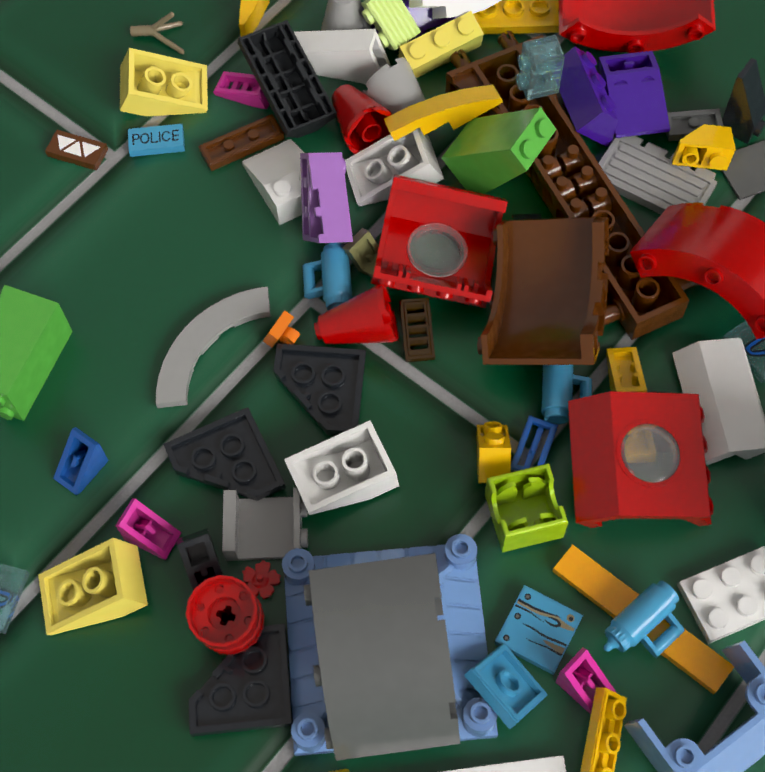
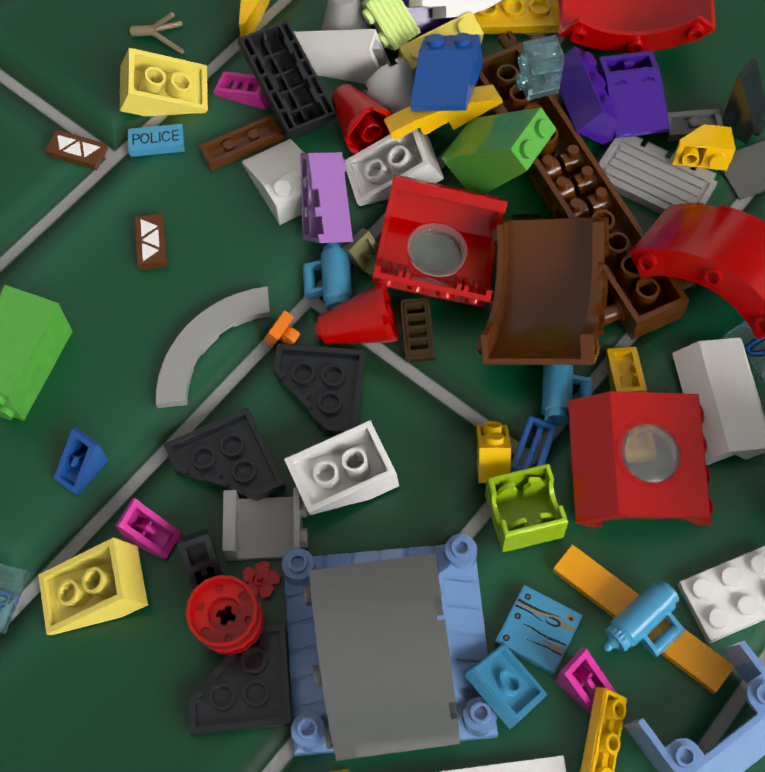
none -> reddish brown tile [135,213,168,270]
none -> blue slope [410,33,483,111]

